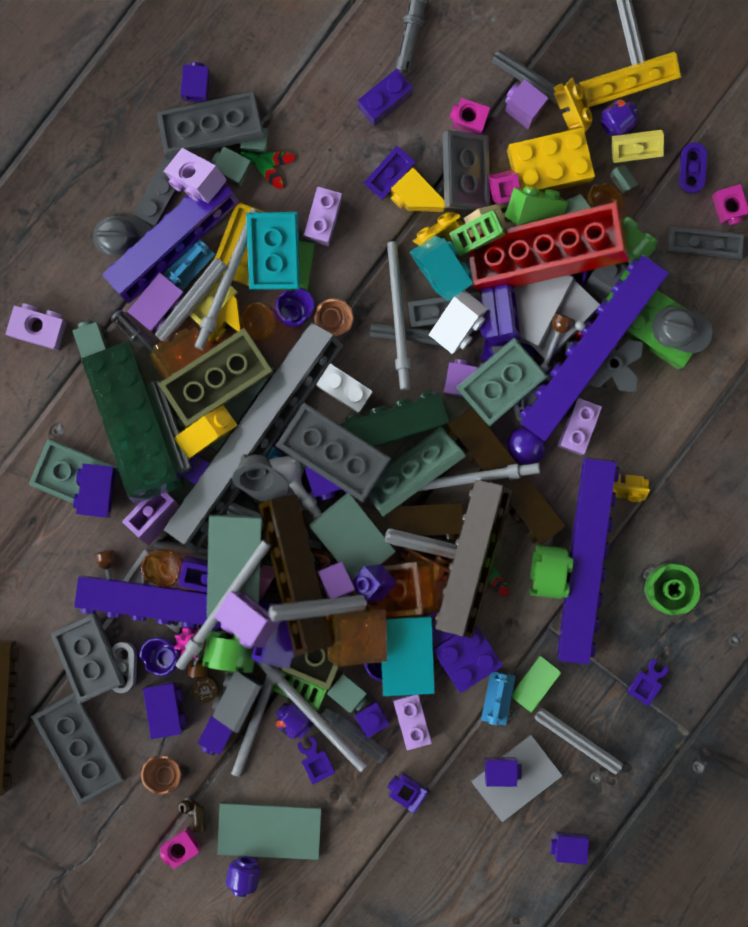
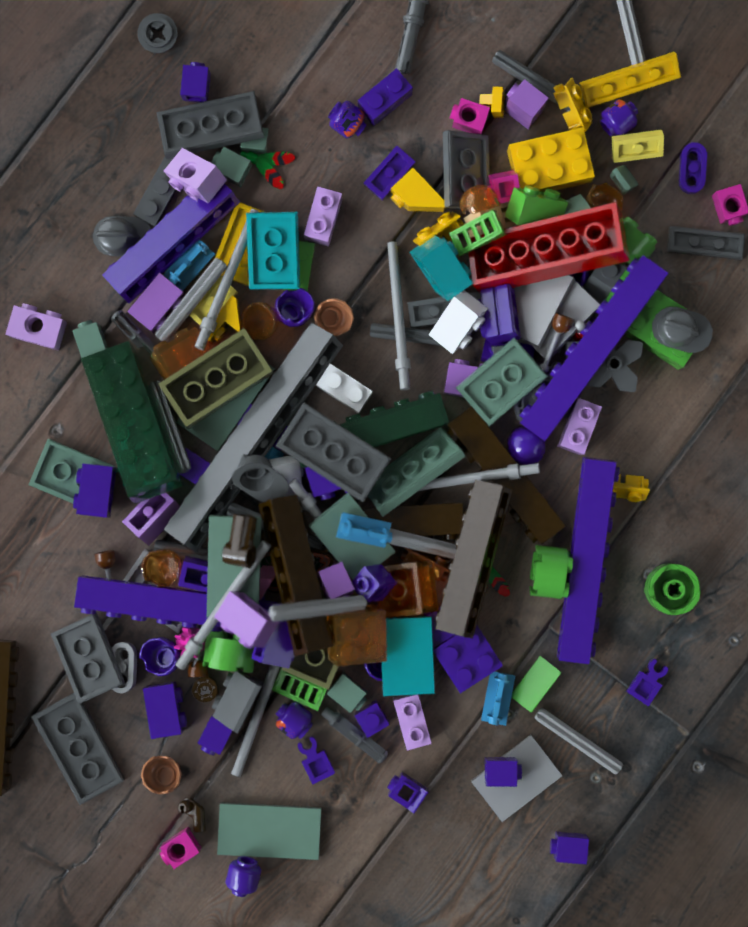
yellow slope [174,405,238,459] -> none
light grey bar [255,660,367,772] -> none
none -> dark grey gear [138,13,178,54]
none -> dark brown piece [222,514,257,569]
none -> dark purple head [328,100,366,139]
none -> dark azure hinge [336,512,393,548]
none -> clear orange hair [459,185,501,215]
none -> yellow tile [479,87,505,118]

